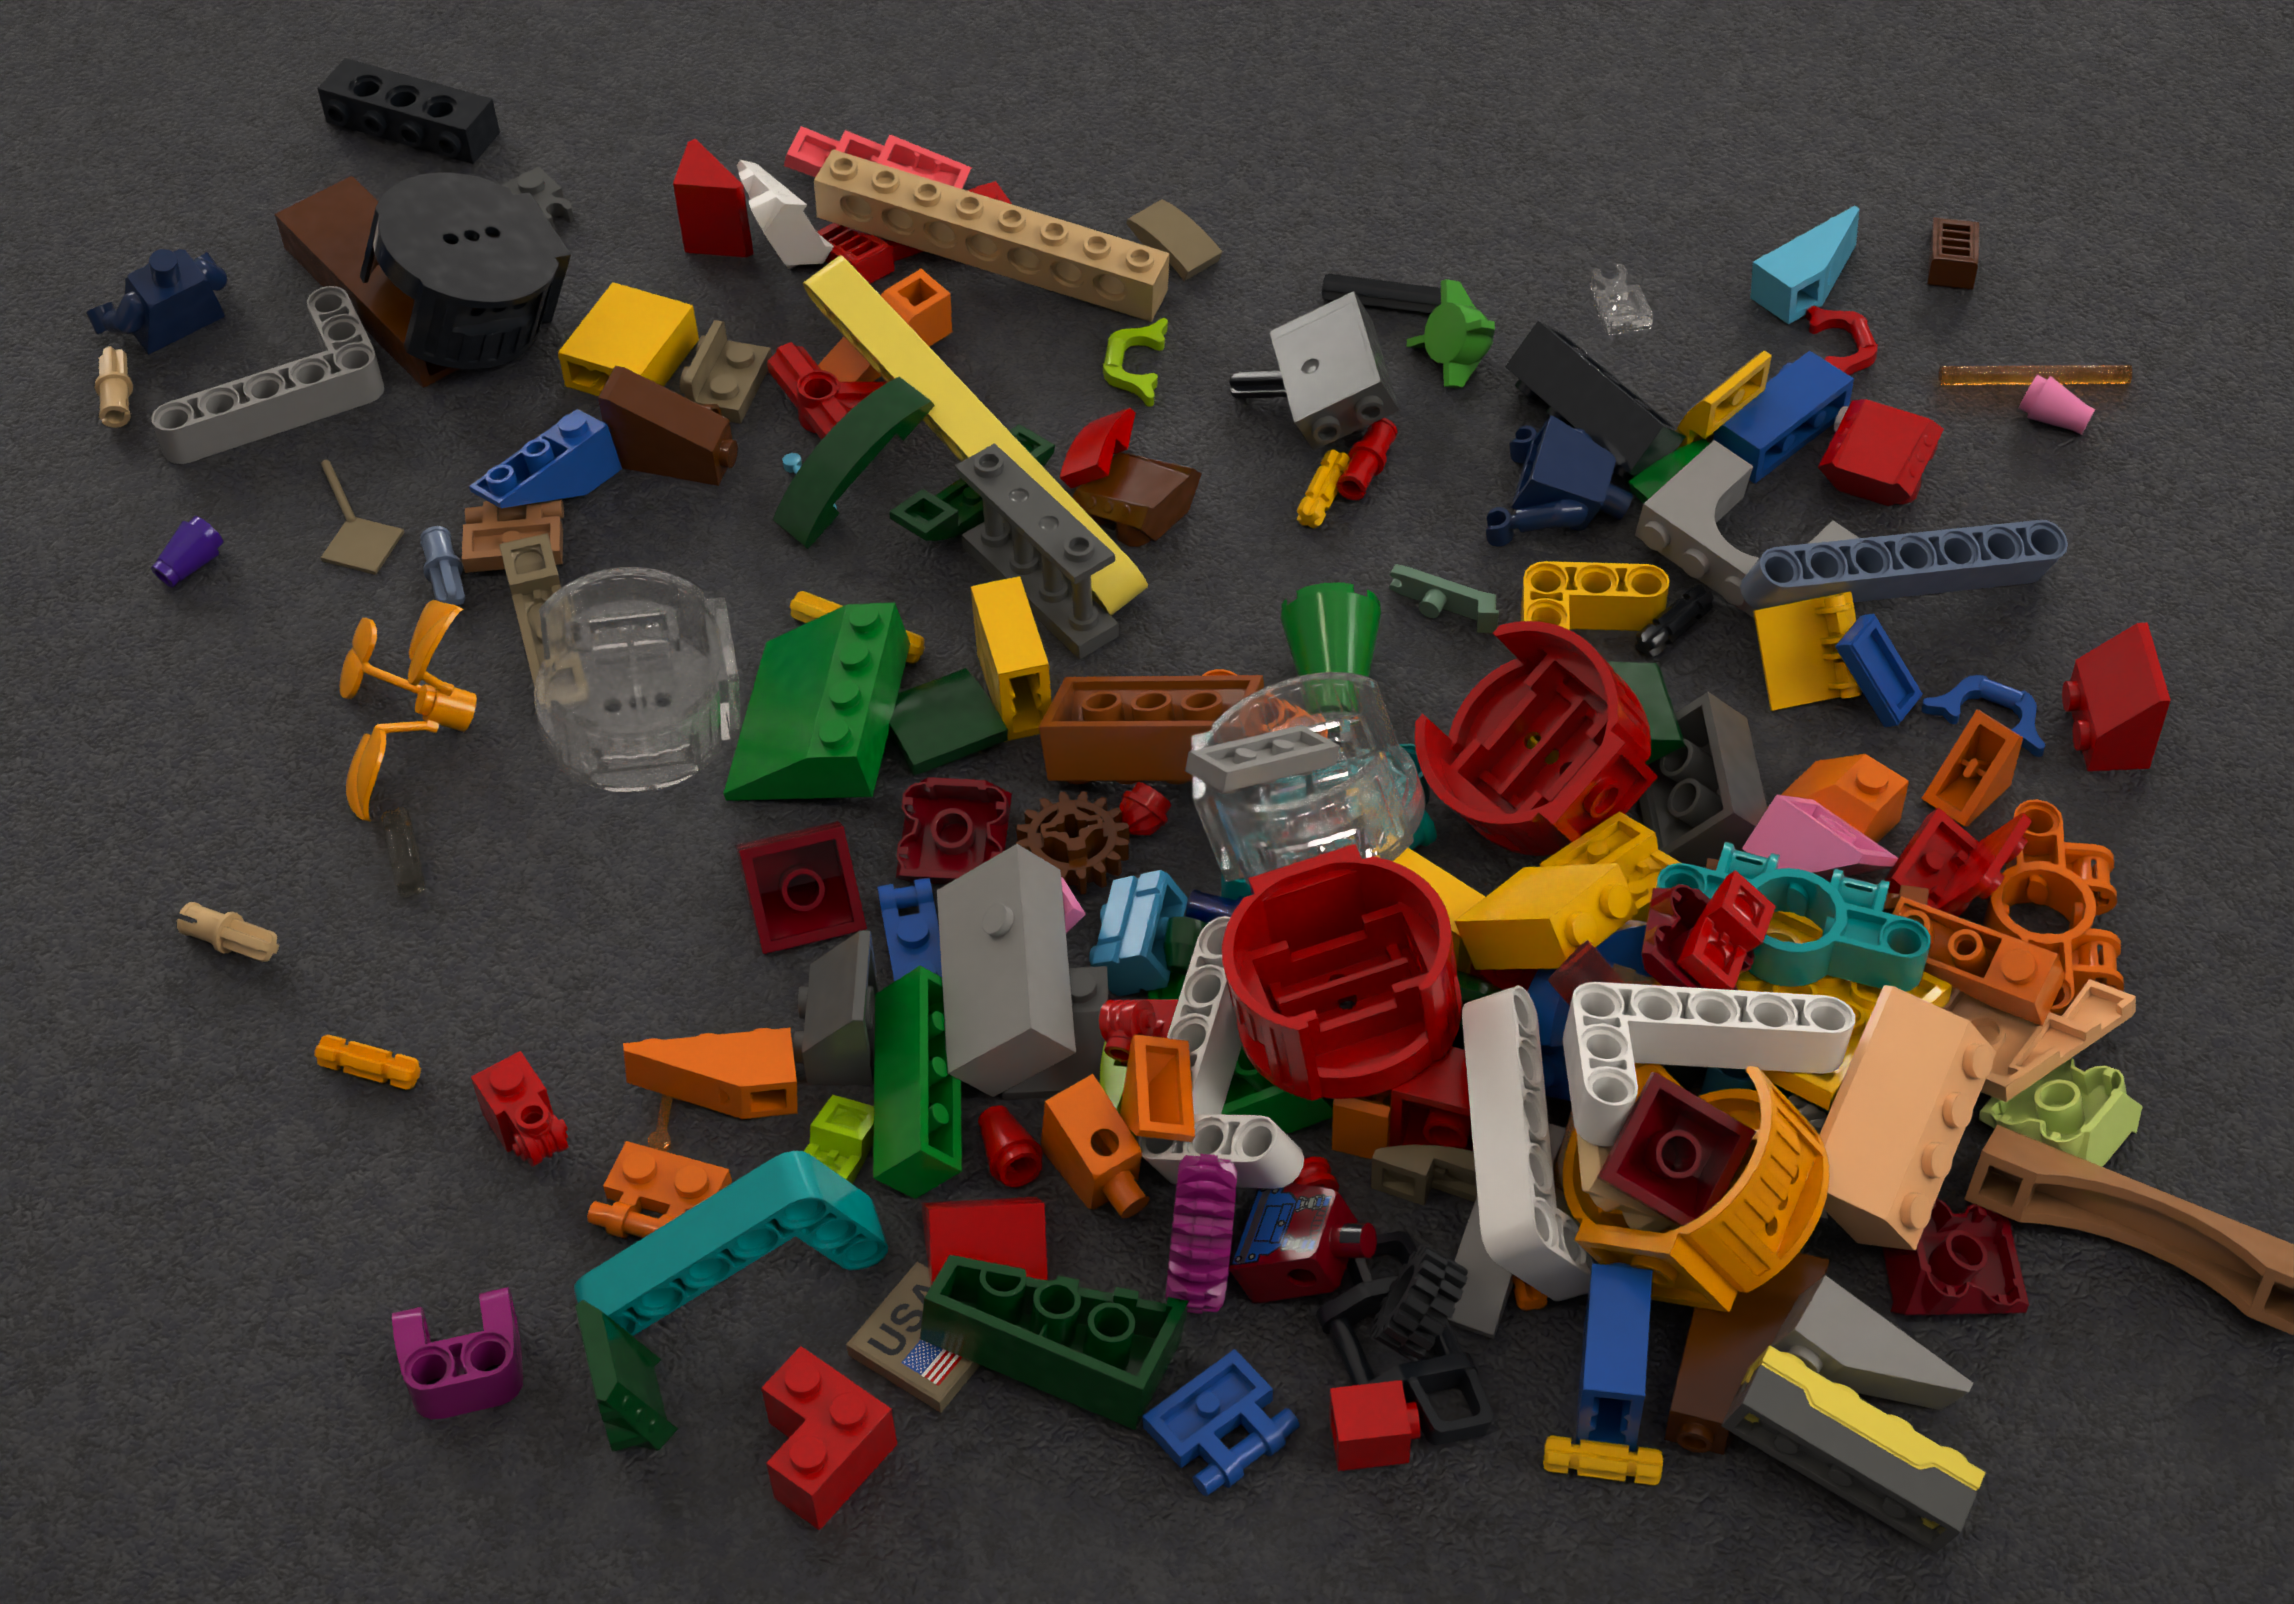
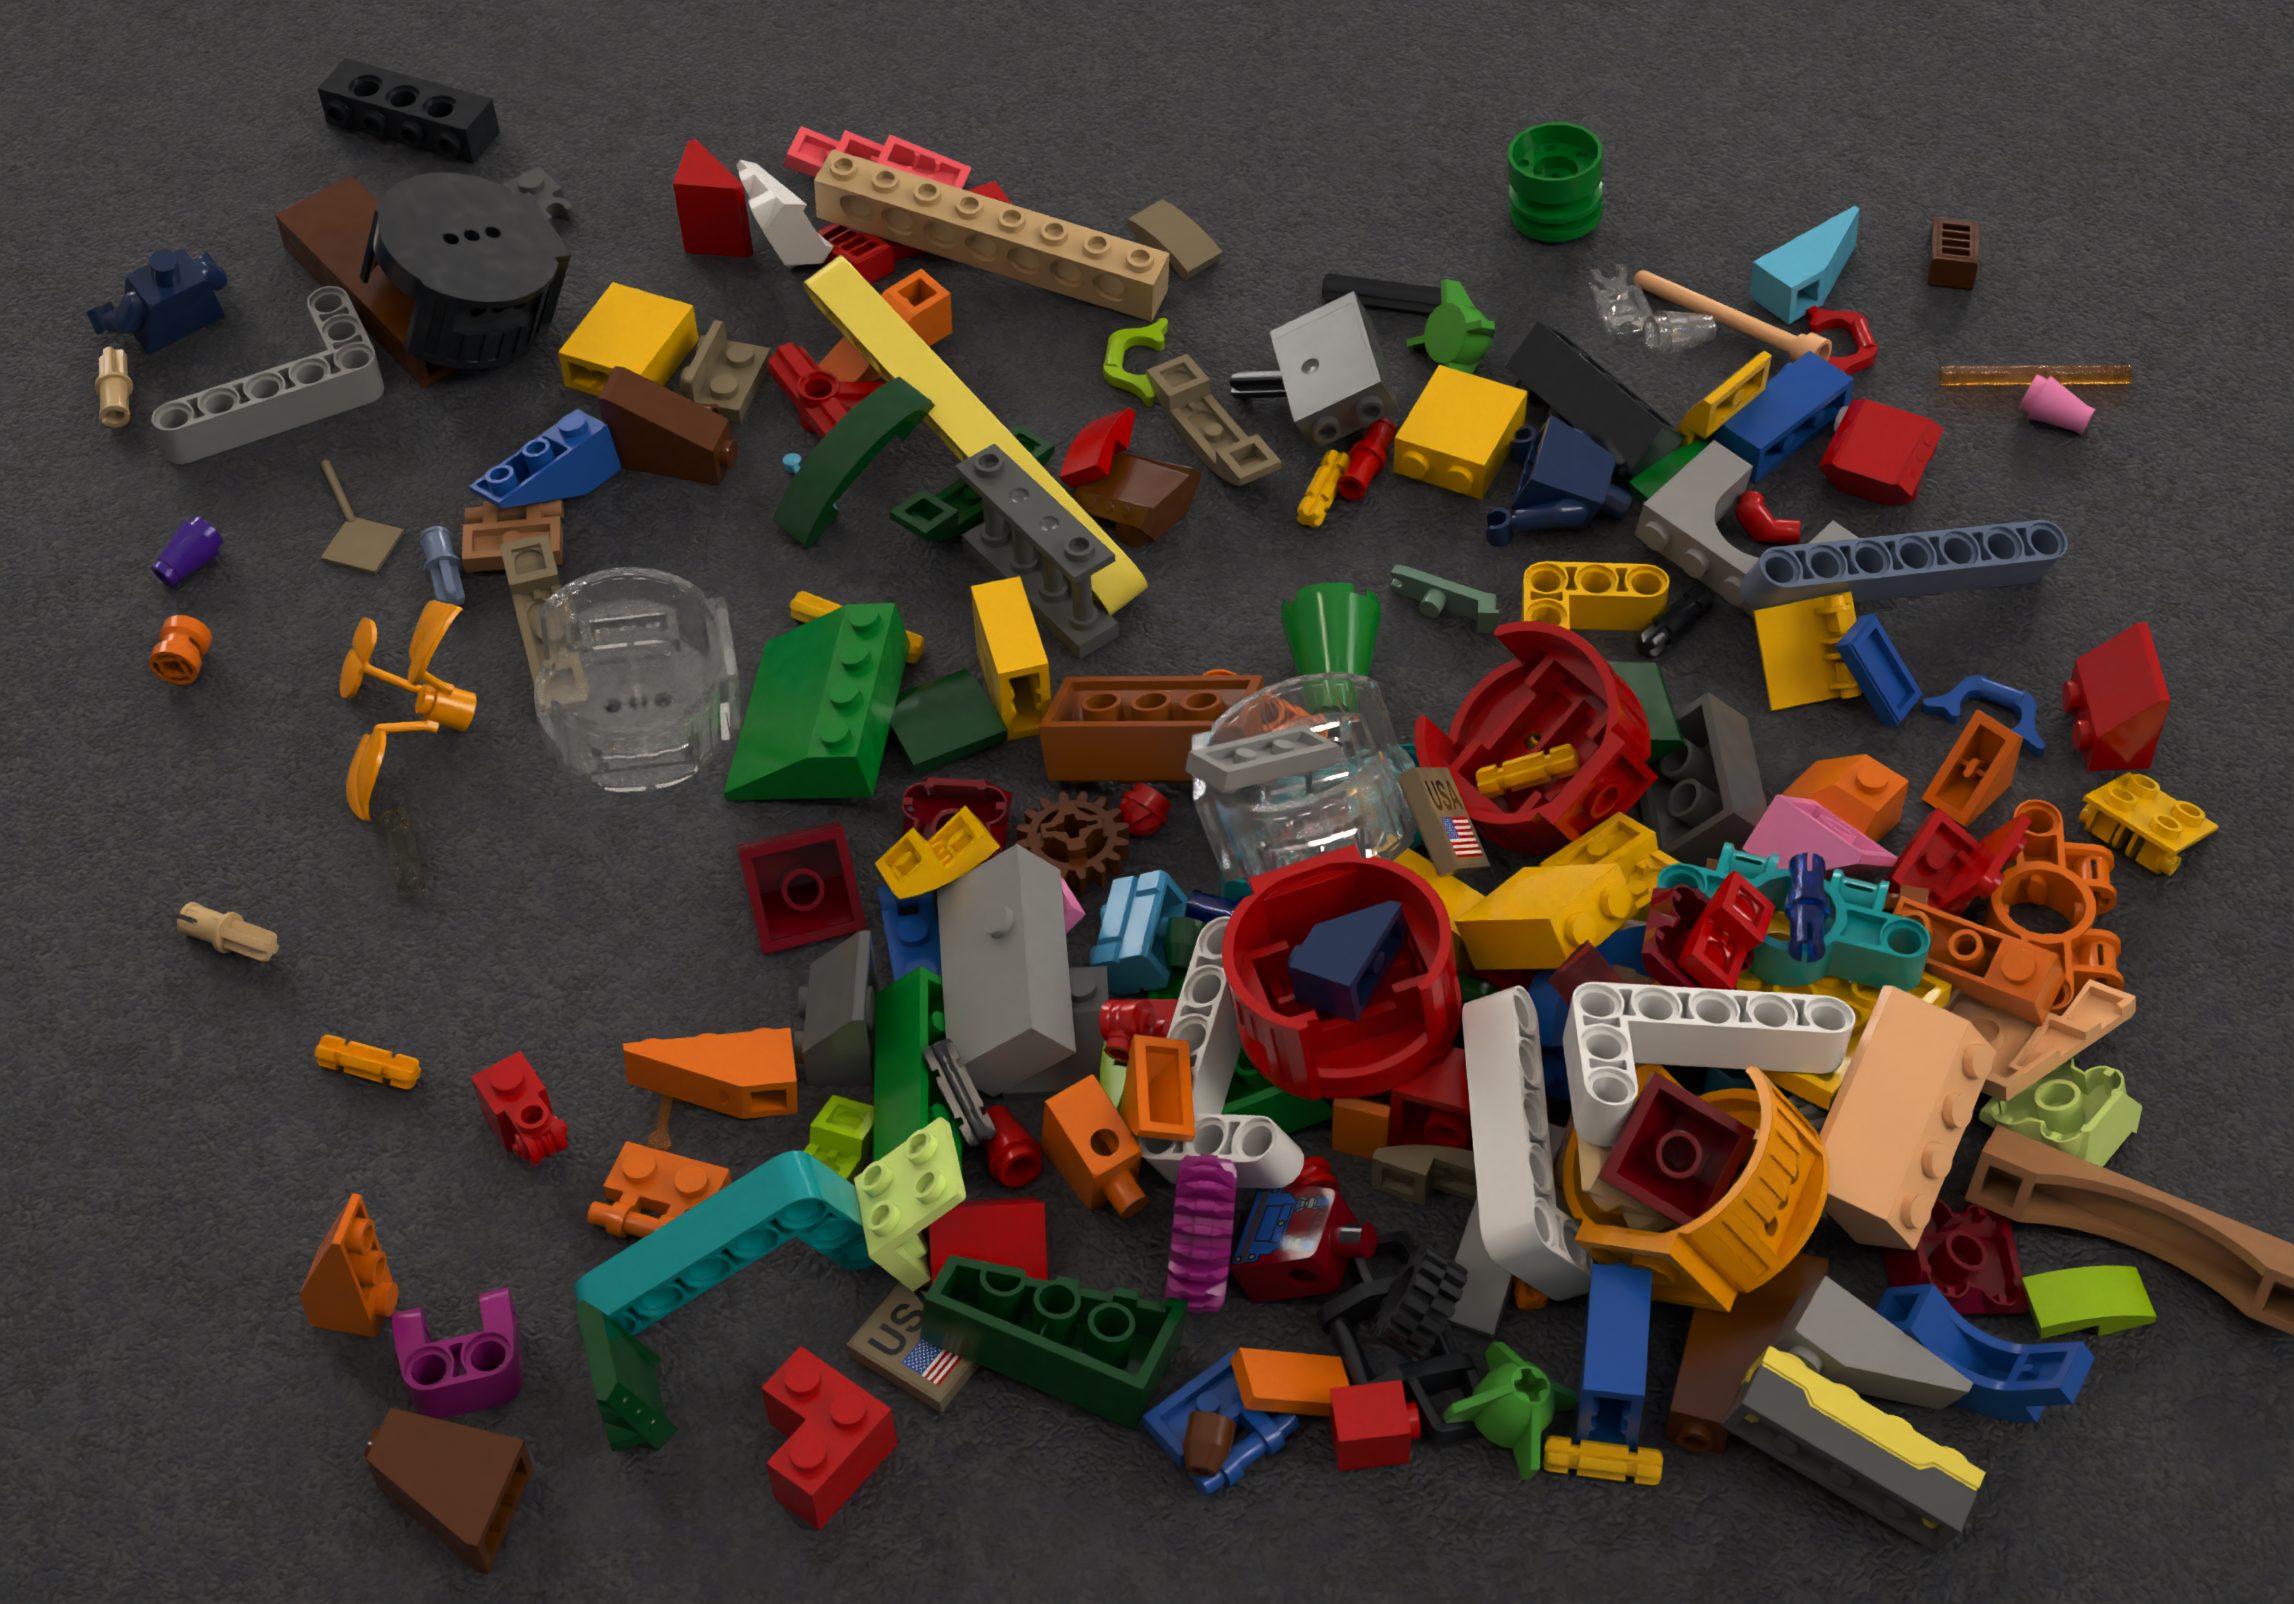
none -> orange wheel [148,615,212,685]
none -> orange slope [299,1193,398,1338]
none -> reddish brown slope [365,1407,534,1574]
none -> yellowish green bracket [854,1117,966,1292]
none -> yellow slope [874,805,1000,899]
none -> black axle [923,1039,996,1147]
none -> dark tan slope [1146,354,1282,486]
none -> reddish brown hose [1182,1411,1236,1478]
none -> orange tile [1230,1347,1350,1416]
none -> dark blue slope [1287,900,1408,1022]
none -> yellow brick [1393,365,1528,500]
none -> dark tan tile [1397,767,1490,876]
none -> bright green piece [1443,1341,1578,1480]
none -> yellow axle [1476,744,1580,798]
none -> green wheel [1508,122,1603,242]
none -> light nougat piece [1634,270,1832,361]
none -> clear cone [1643,310,1716,357]
none -> red arm [1735,491,1801,544]
none -> clear blue pin [1784,852,1830,963]
none -> blue arch [1875,1284,2095,1423]
none -> lime slope [2022,1266,2156,1339]
none -> yellow hinge [2079,772,2219,876]

